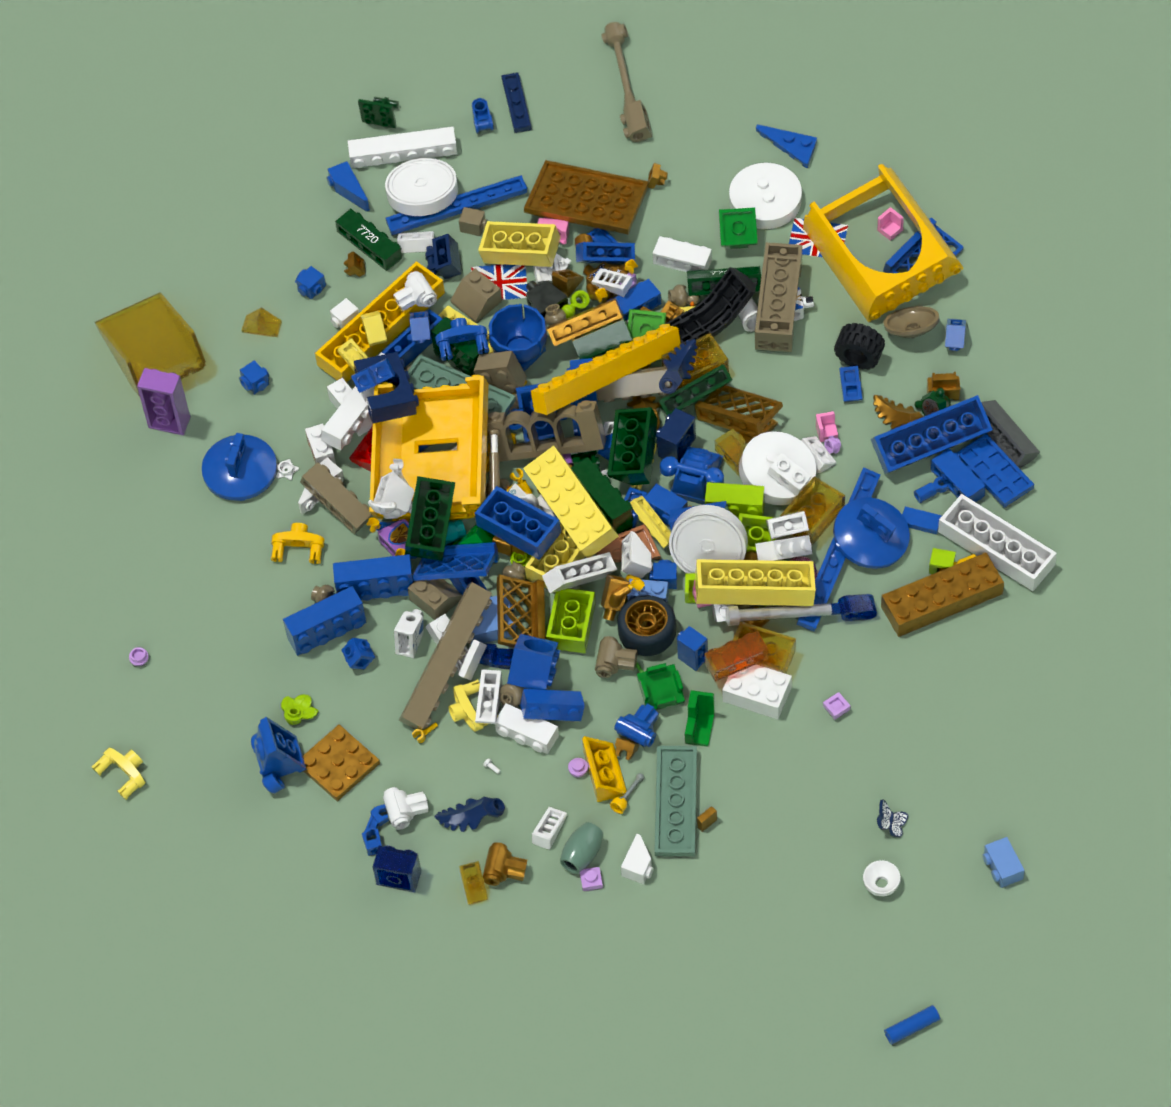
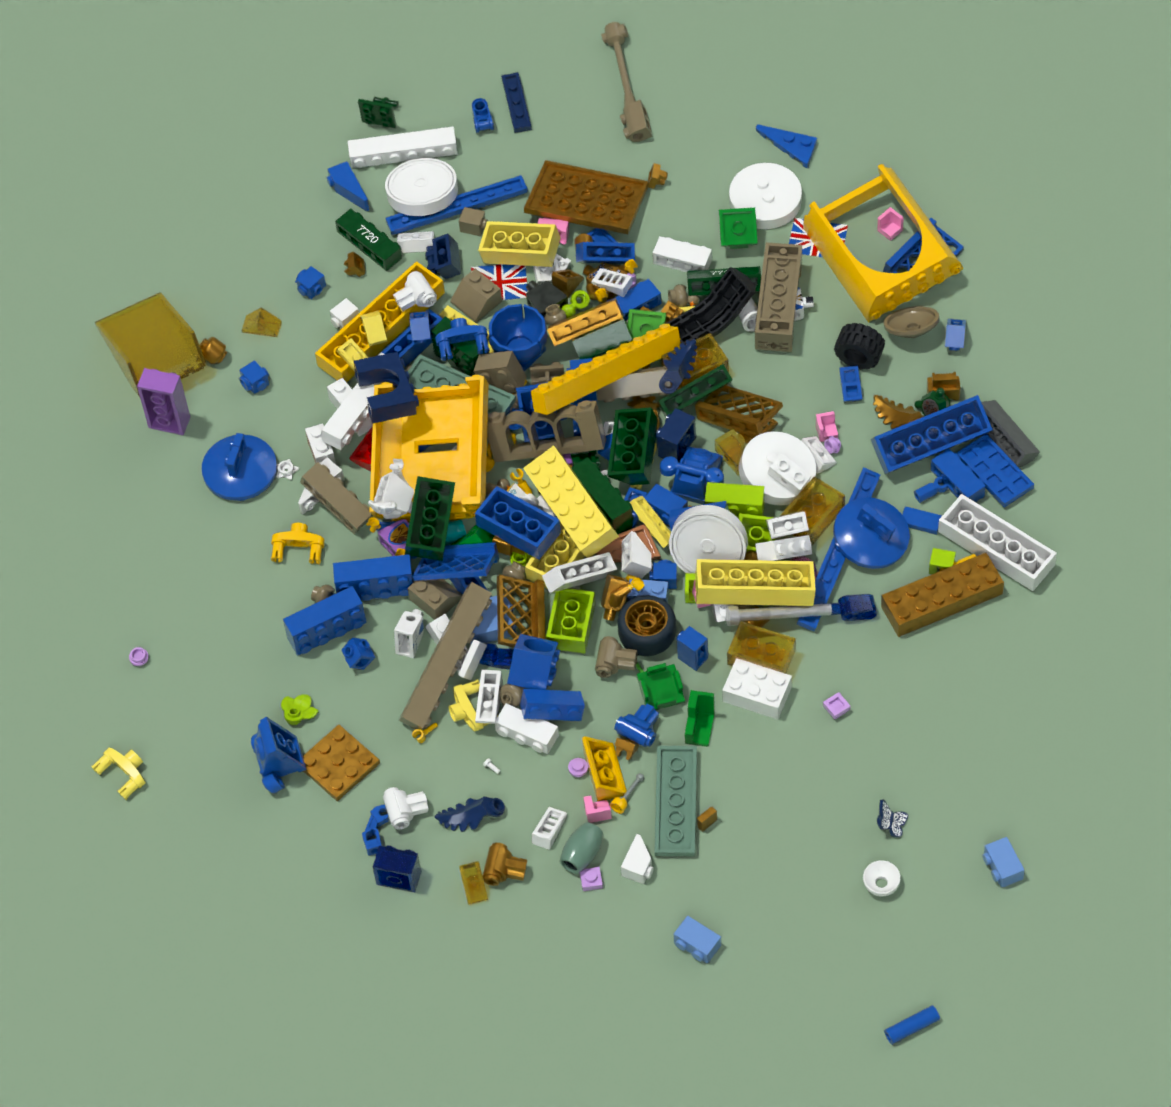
blue slope [351,358,396,393] -> none
dark tan piece [488,429,500,495] -> none
clear orange brick [704,631,768,682] -> none
none -> pearl gold head [199,337,227,364]
none -> dark tan hips [530,362,564,385]
none -> bright pink panel [583,796,612,823]
none -> medium blue brick [673,916,722,964]

